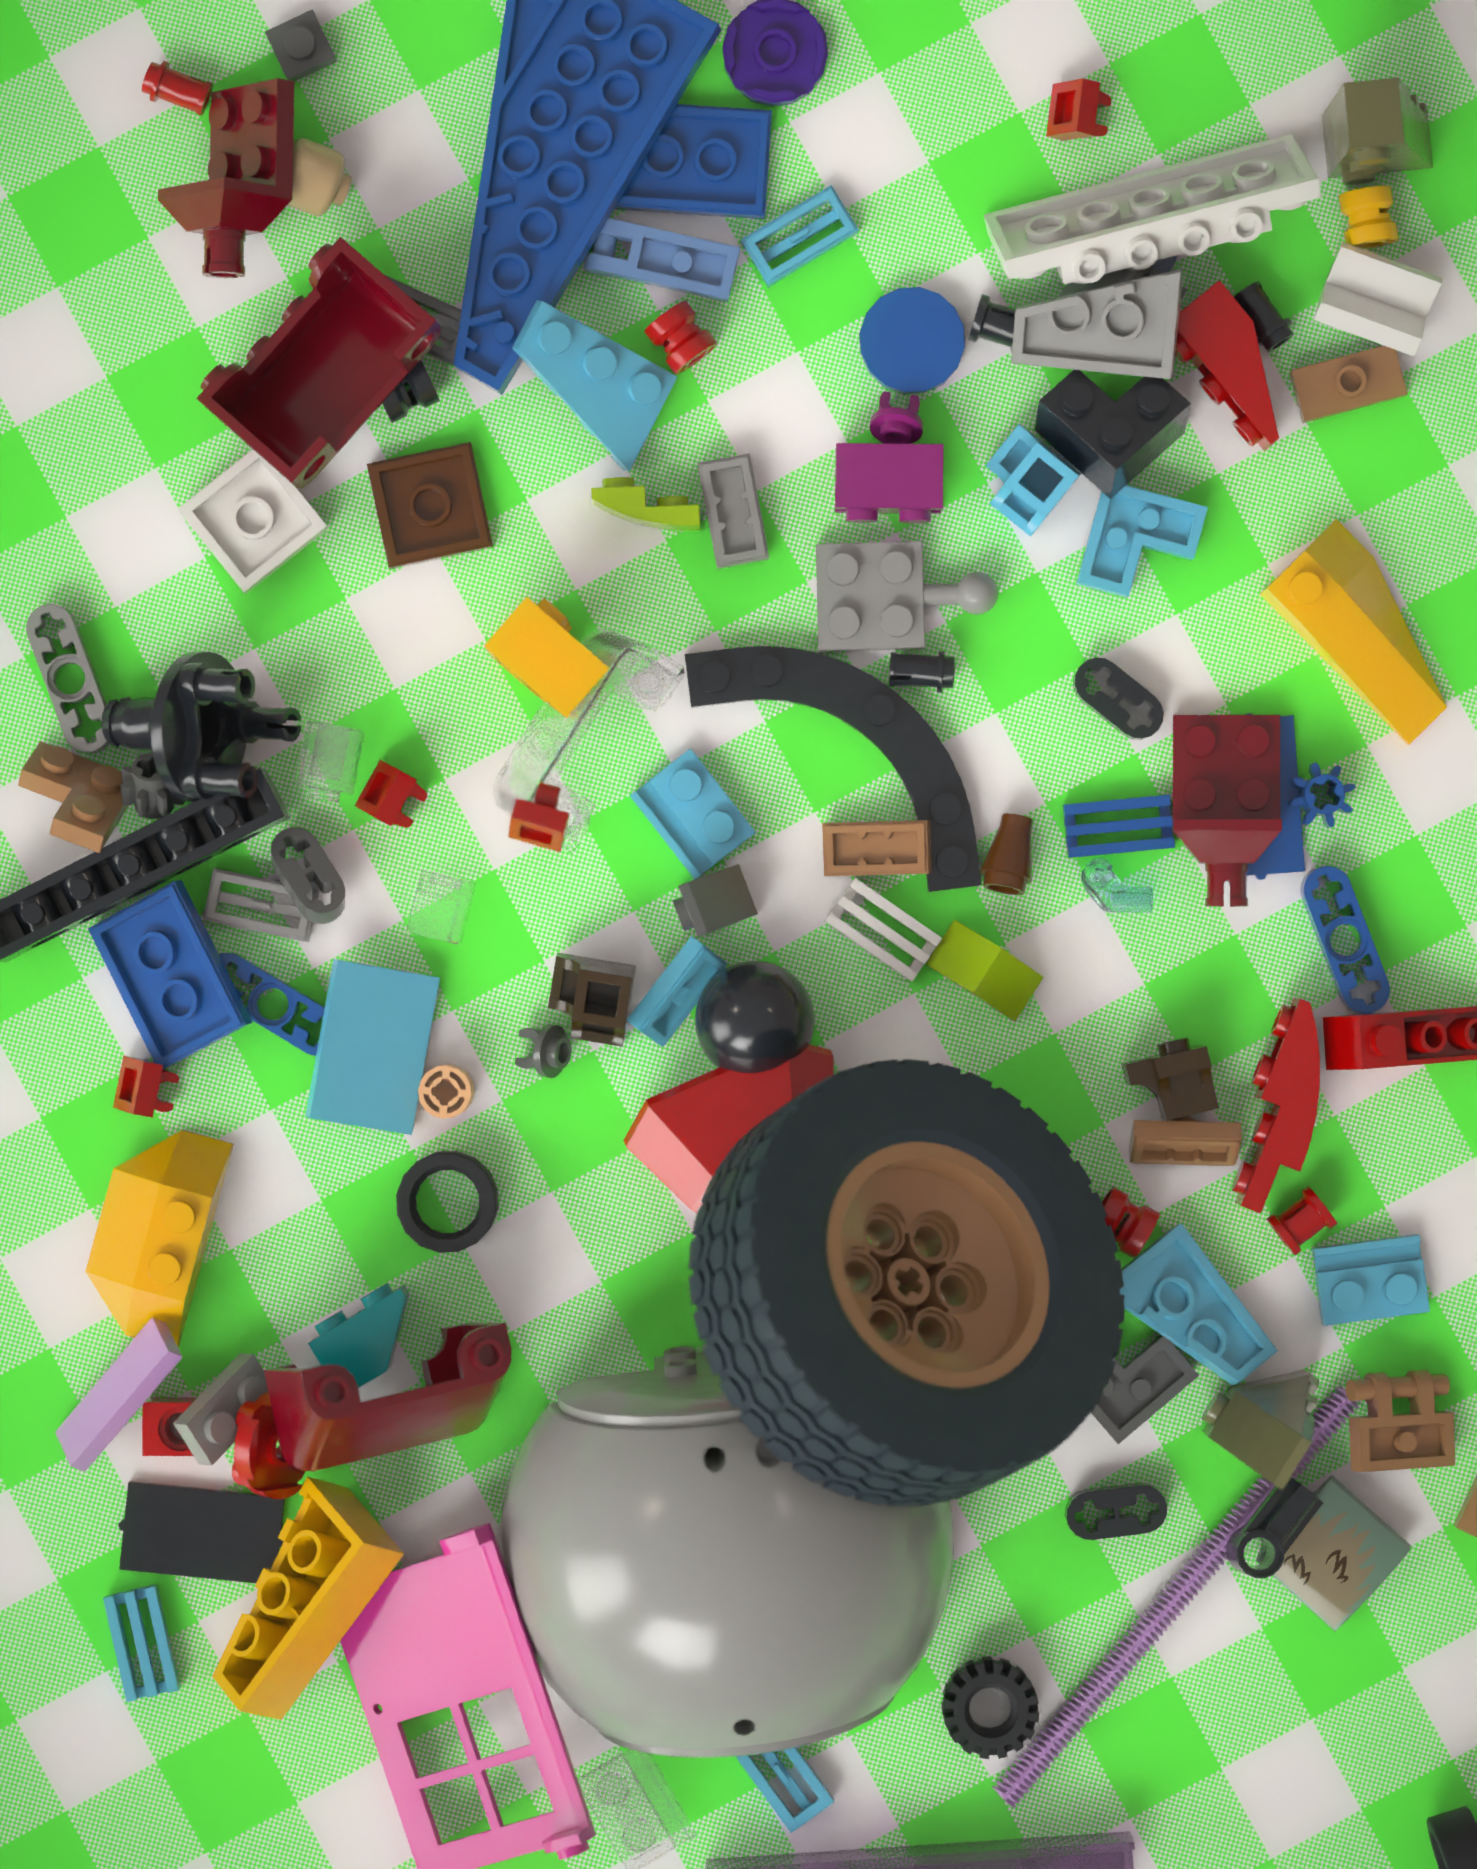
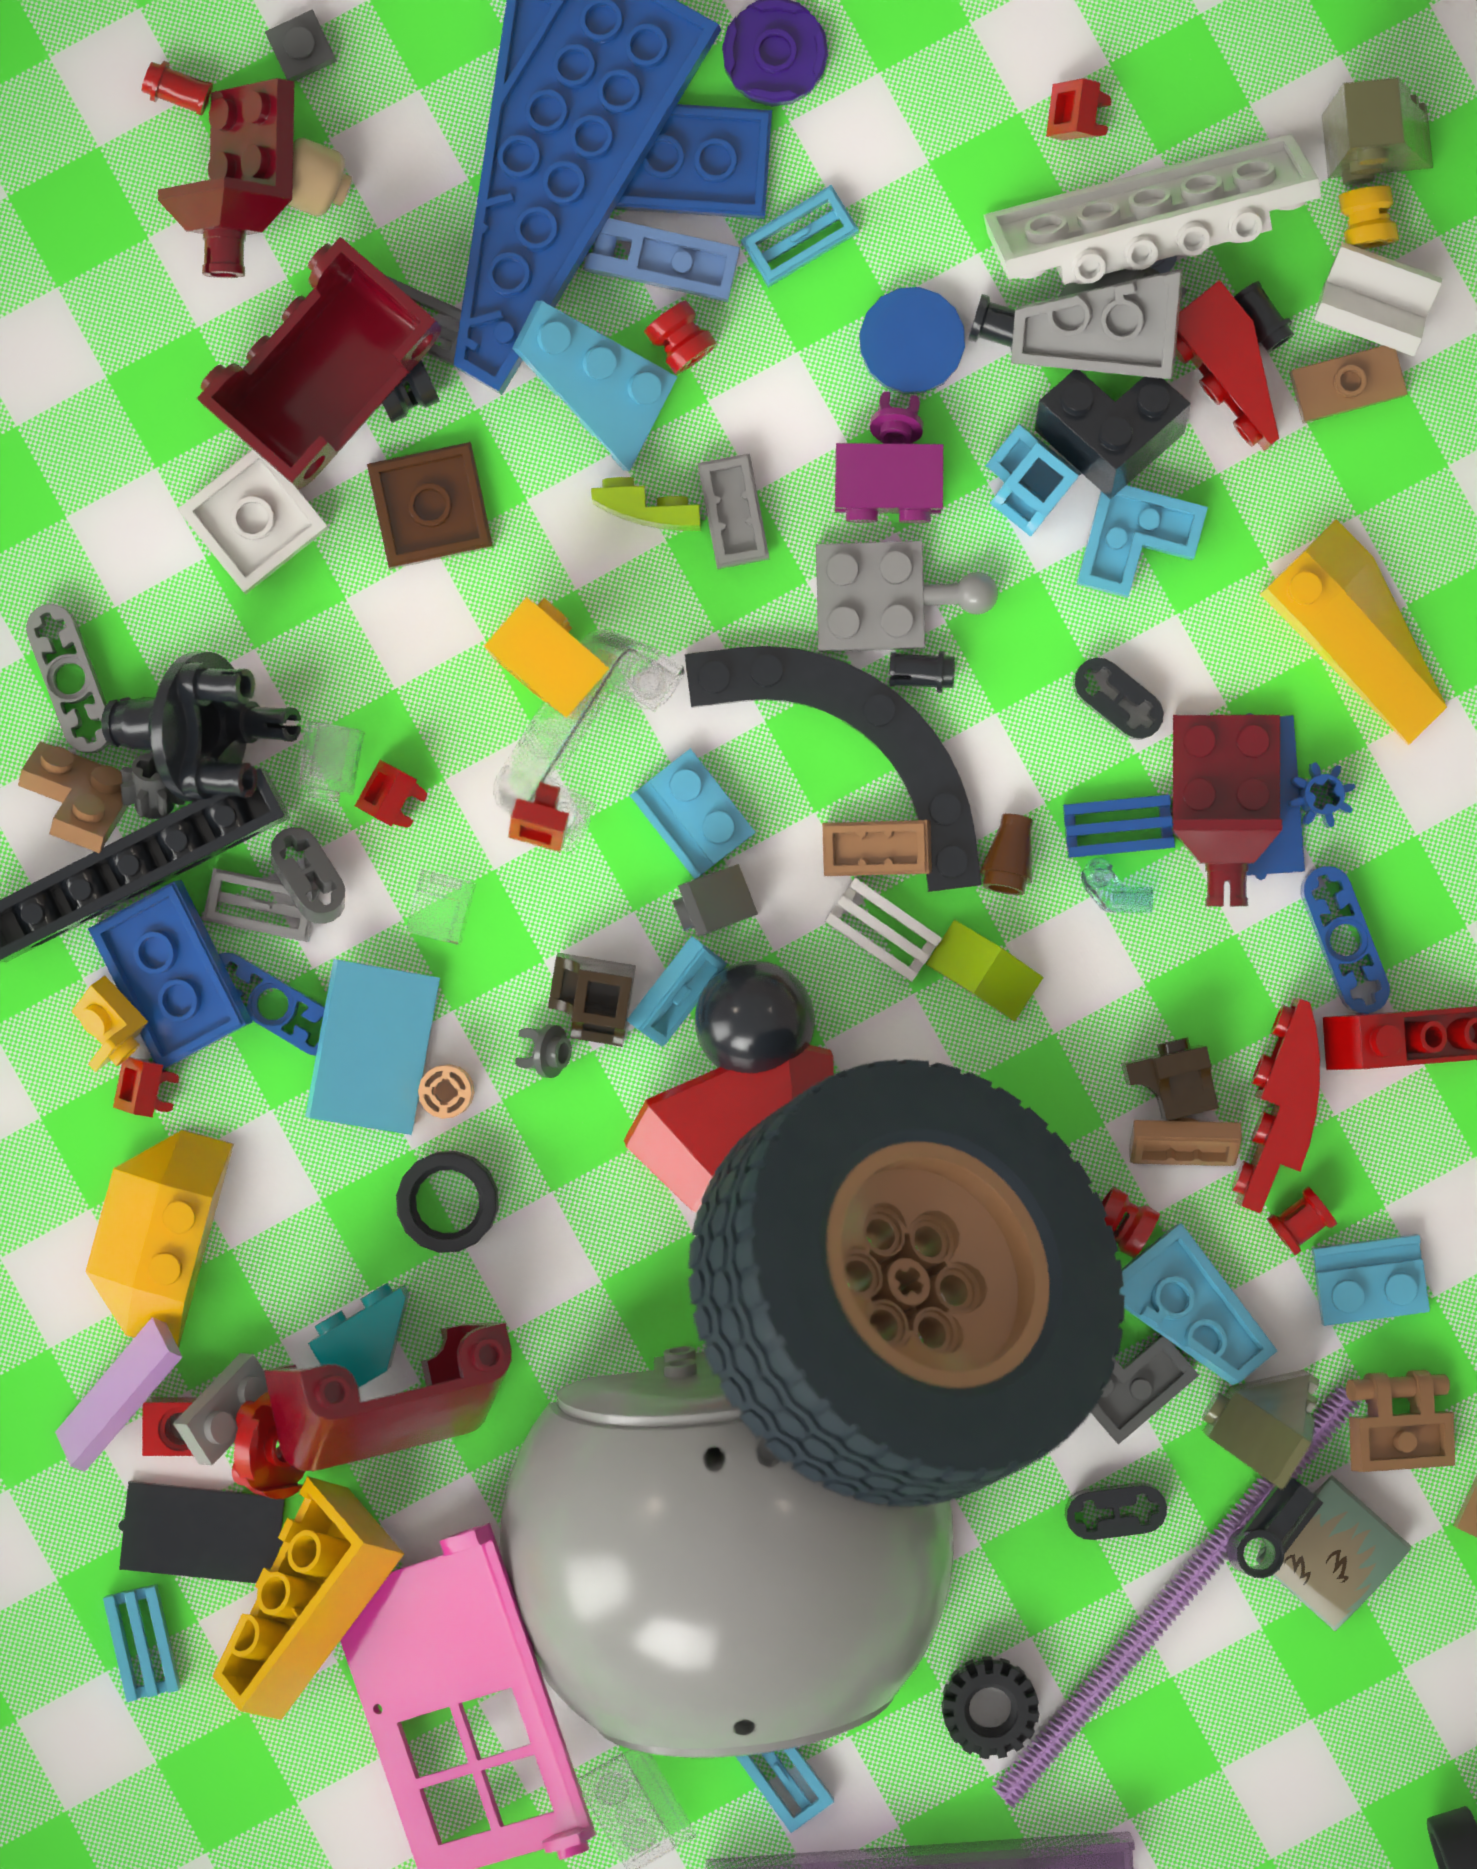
none -> yellow bracket [71,975,148,1072]

